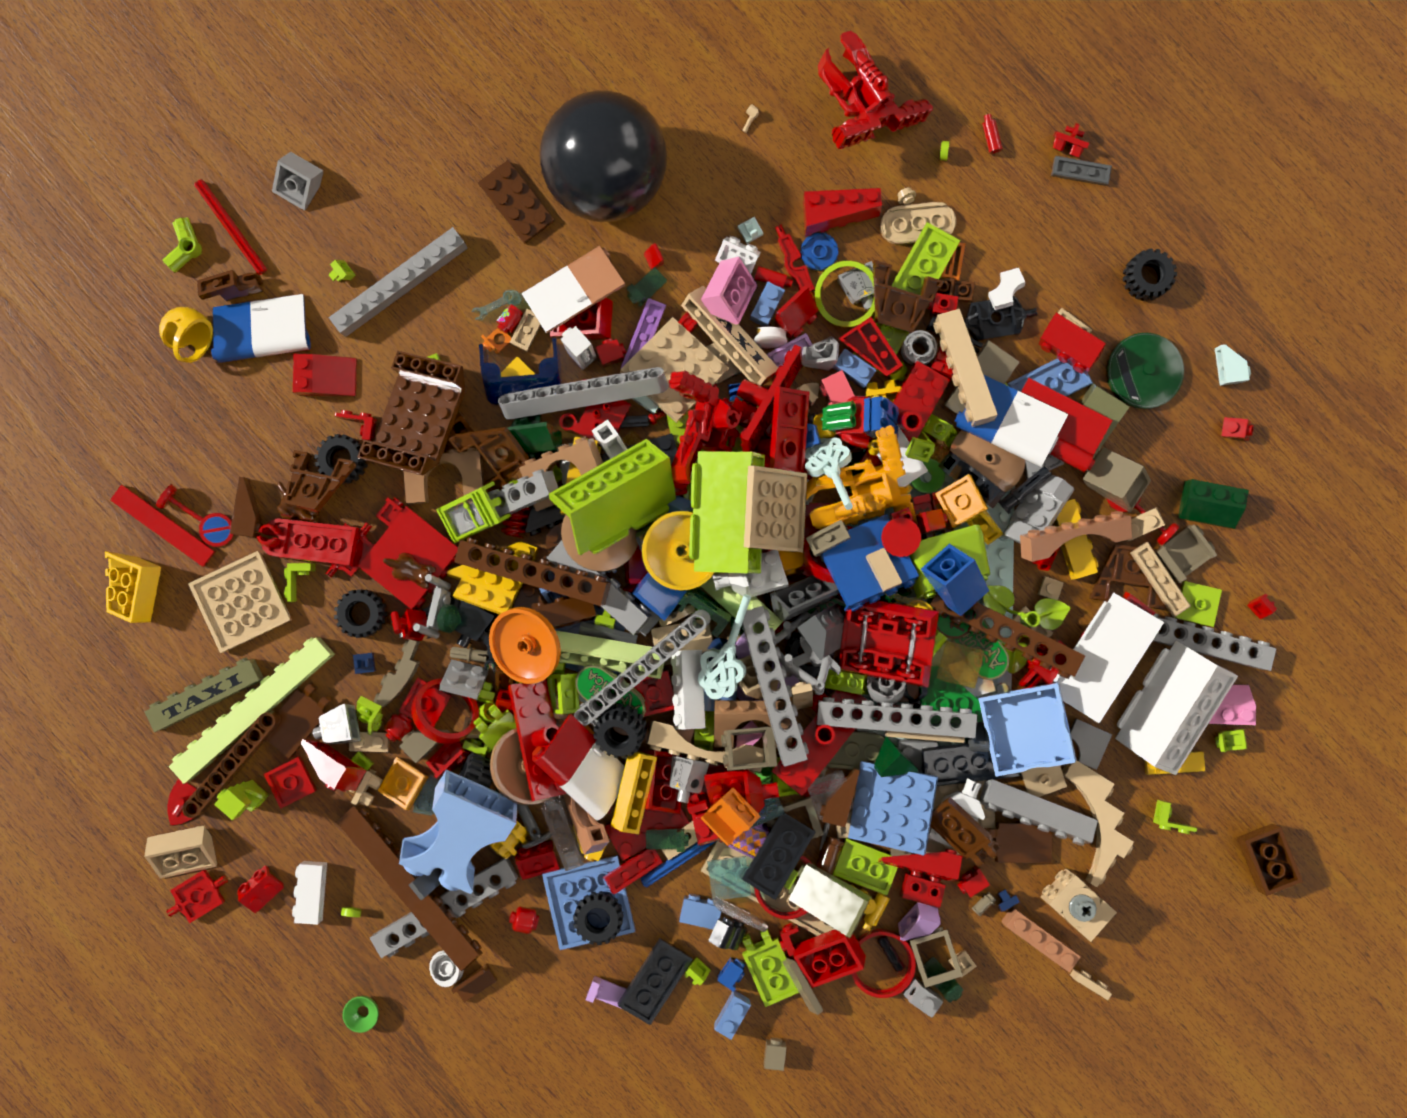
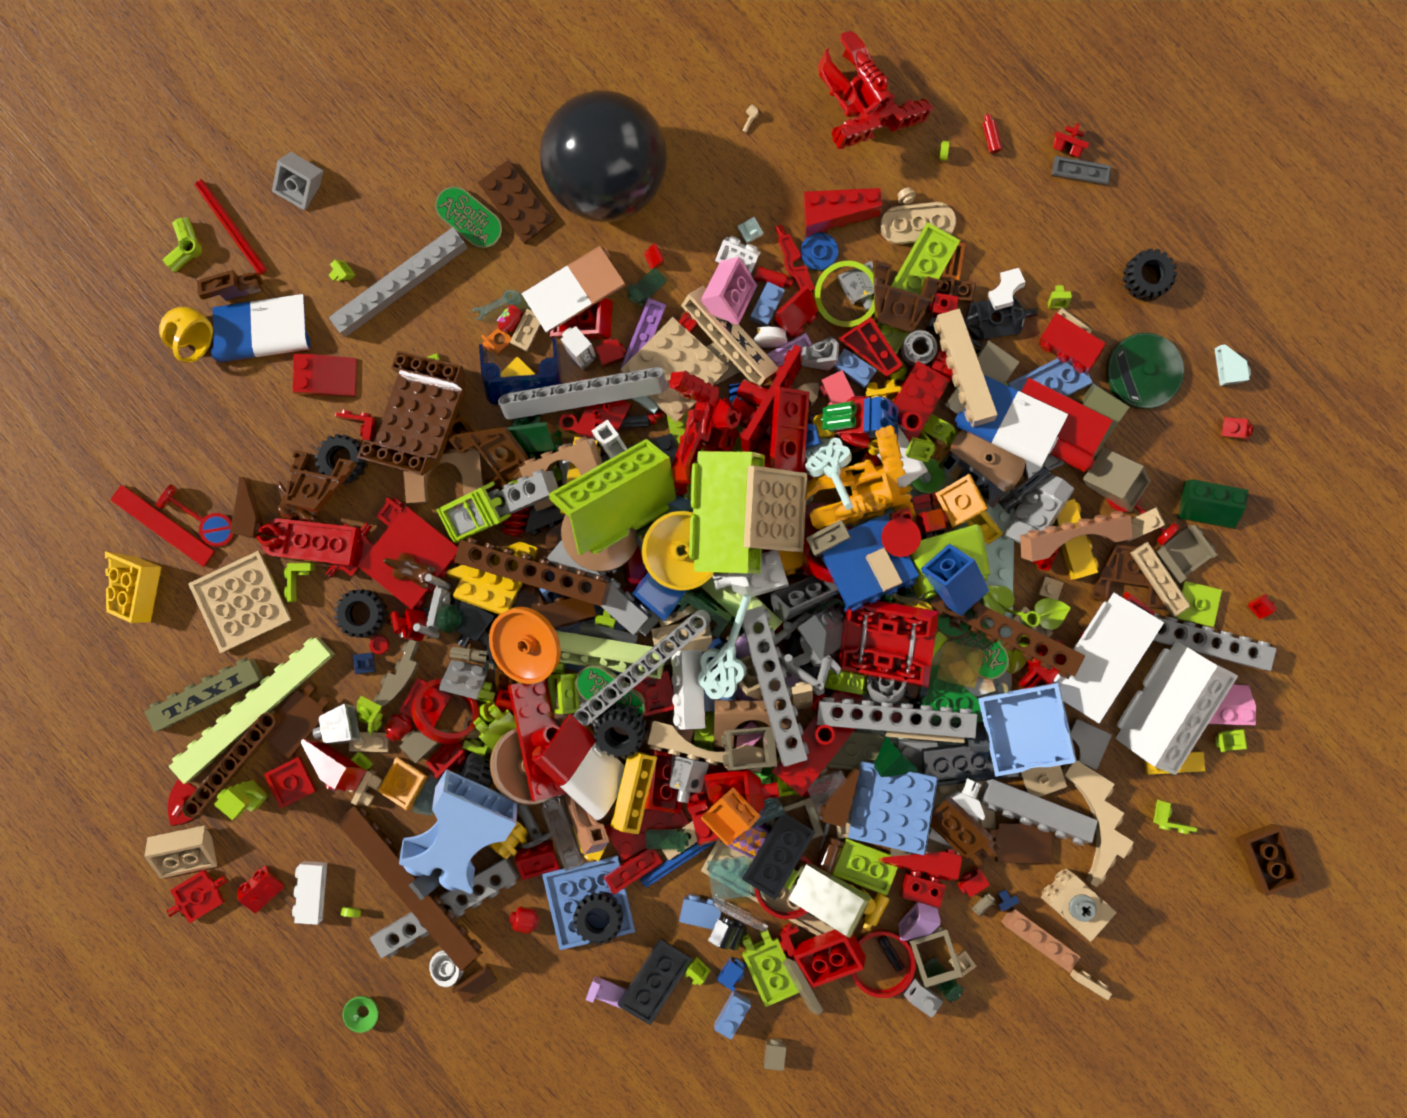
none -> red tile [369,635,390,654]
none -> tile [435,186,503,249]
none -> lime tile [1048,285,1072,309]

